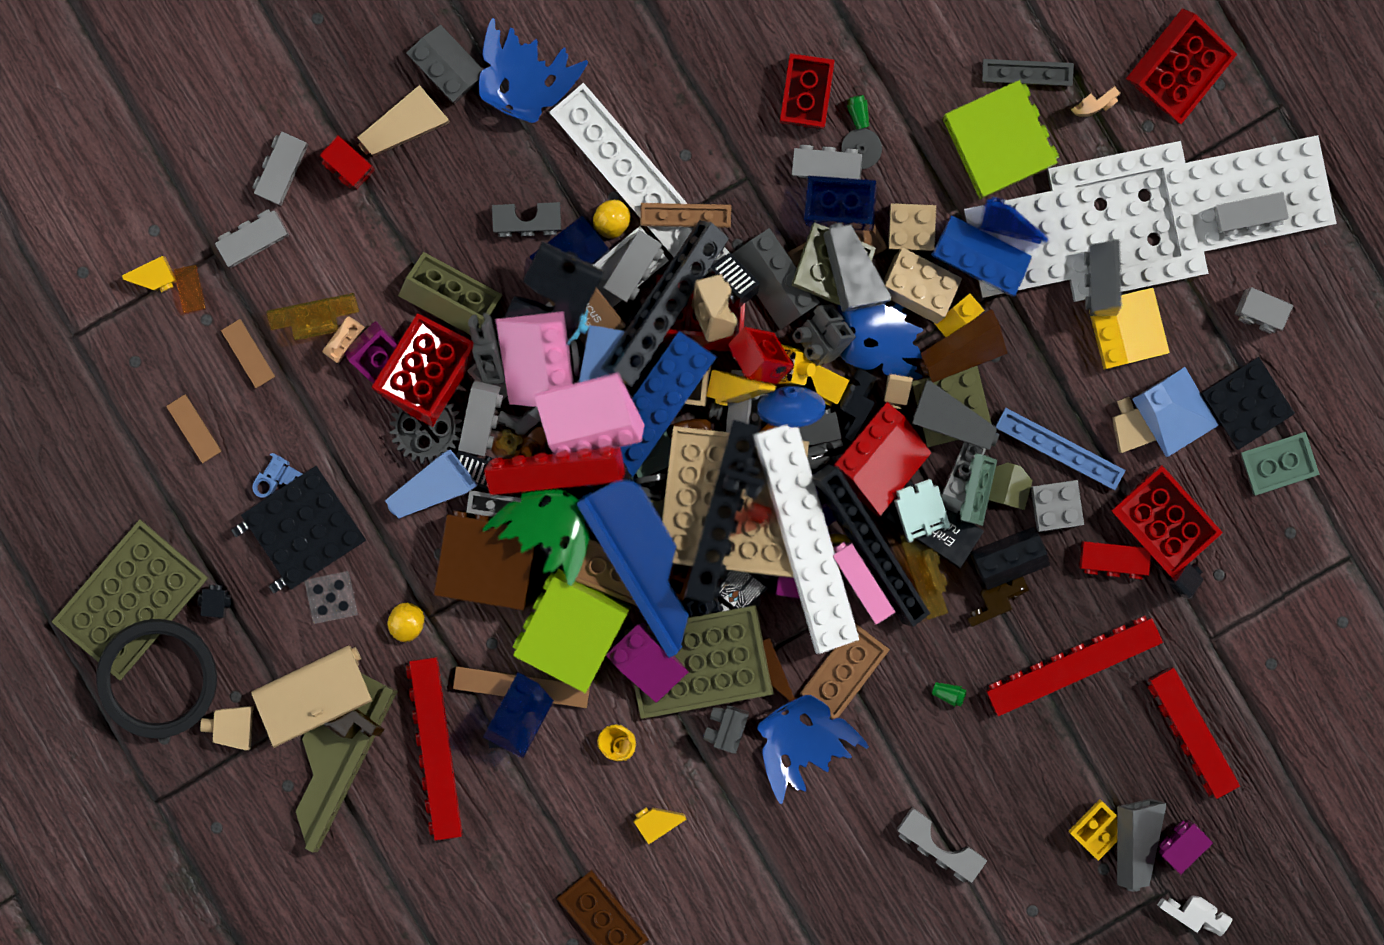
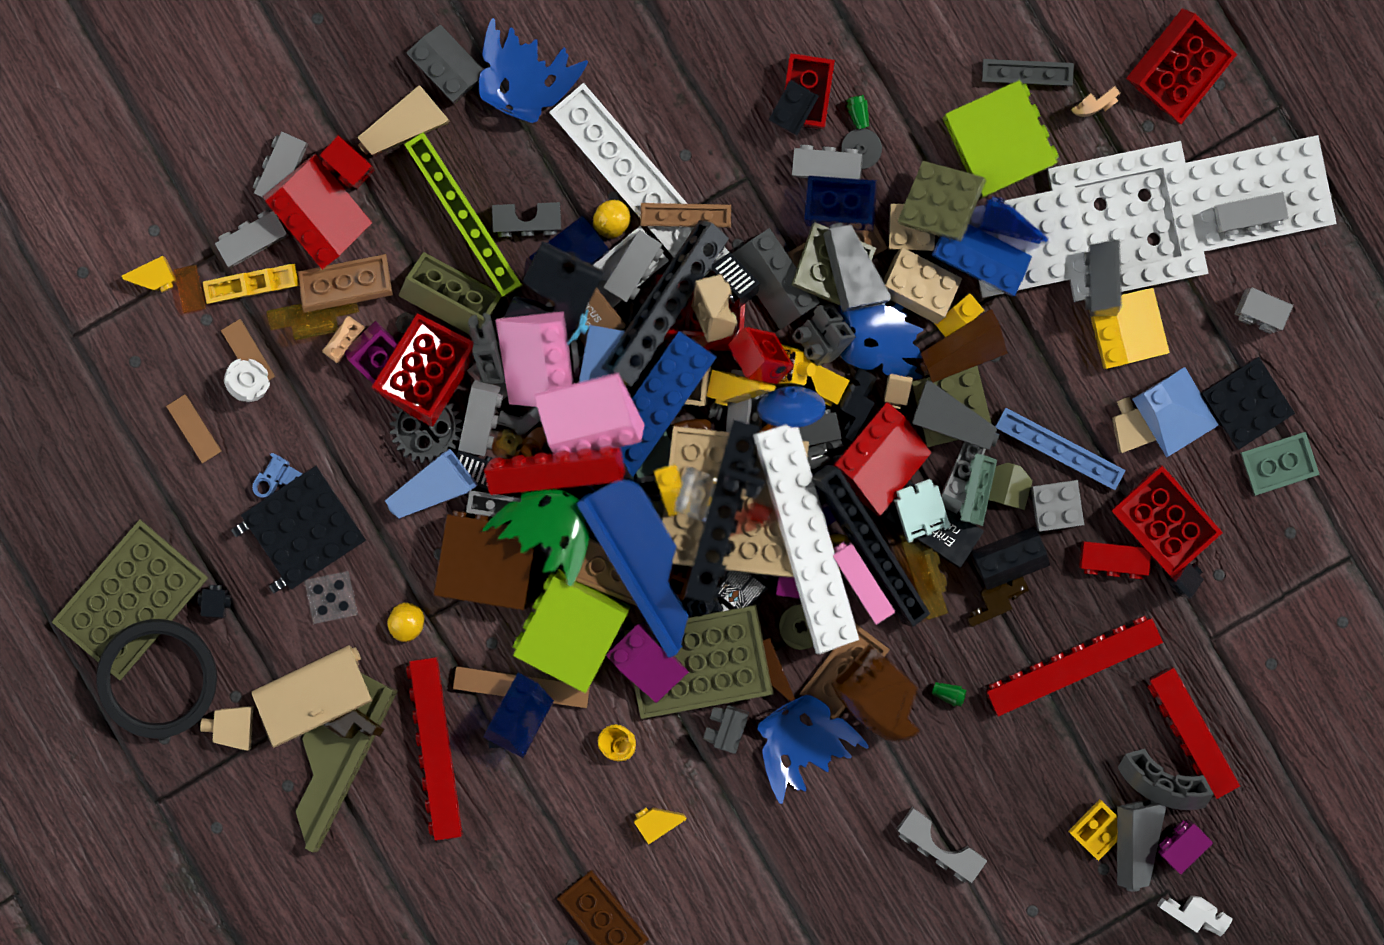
none -> yellow slope [203,264,299,304]
none -> white tile [224,359,270,402]
none -> slope [263,154,372,270]
none -> medium nougat tile [298,254,393,313]
none -> clear smoke tile [395,312,415,334]
none -> lime brick [404,132,523,298]
none -> yellow slope [654,464,690,517]
none -> clear plate [675,467,717,522]
none -> black plate [768,80,819,136]
none -> olive plate [779,604,814,650]
none -> reddish brown piece [831,644,920,742]
none -> olive plate [898,161,986,242]
none -> dark grey brick [1118,749,1213,810]

